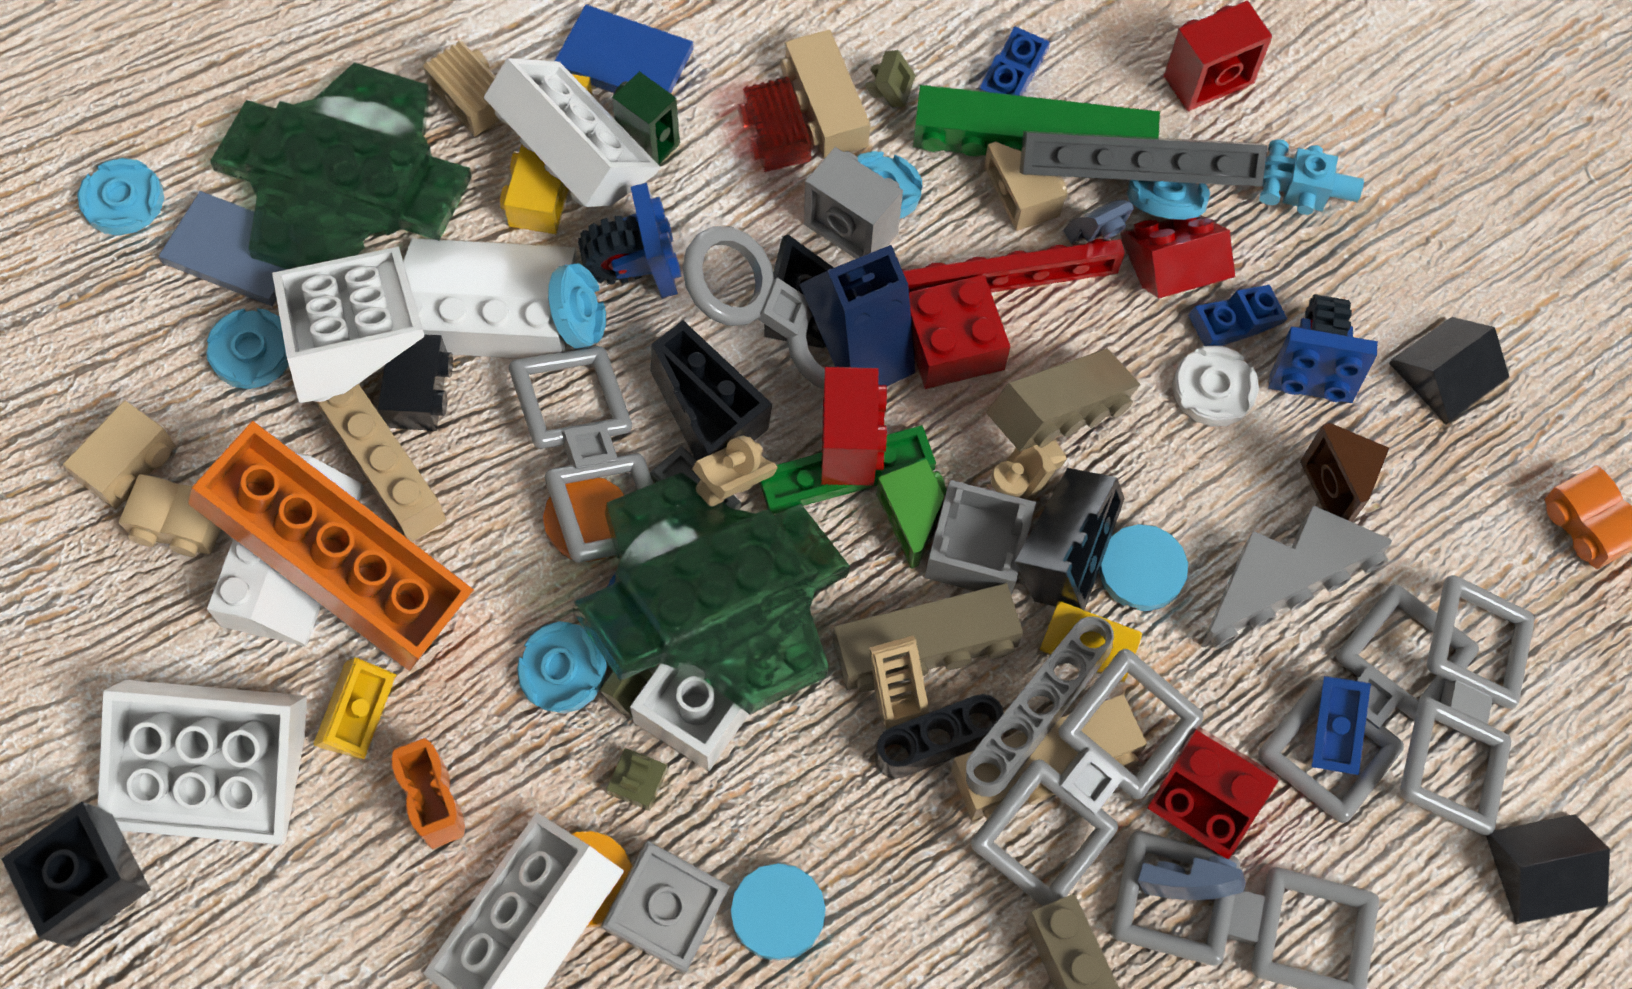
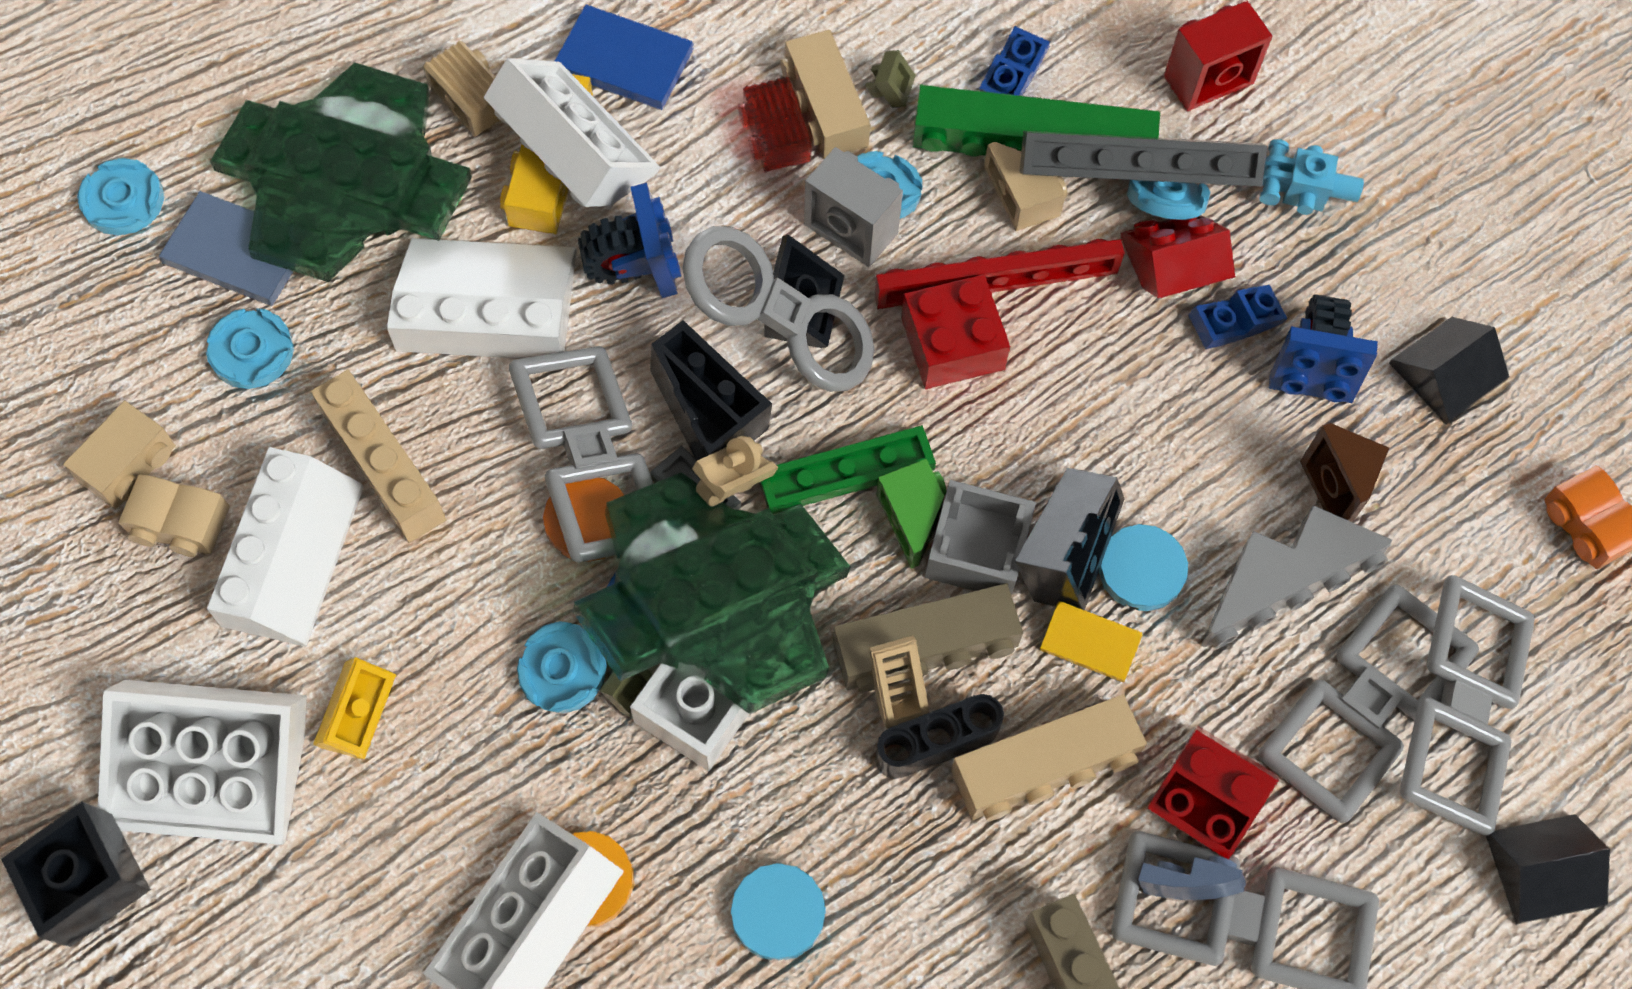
orange brick [188,420,474,671] -> none
white slope [272,246,424,404] -> none
black brick [378,334,453,431] -> none
orange brick [392,738,465,849] -> none
medium azure tile [548,263,606,349] -> none
light grey tile [600,841,730,973] -> none
olive tile [606,748,668,811] -> none
dark green brick [612,71,680,165] -> none
dark blue slope [800,245,916,386] -> none
red brick [821,367,887,486] -> none
light grey beam [966,616,1114,797] -> none
light grey bar [971,649,1203,906] -> none
dark tan brick [986,348,1141,452] -> none
tan hips [991,439,1067,501] -> none
sand blue slope [1063,200,1134,244] -> none
white tile [1172,346,1259,427] -> none
blue plate [1312,676,1371,775] -> none

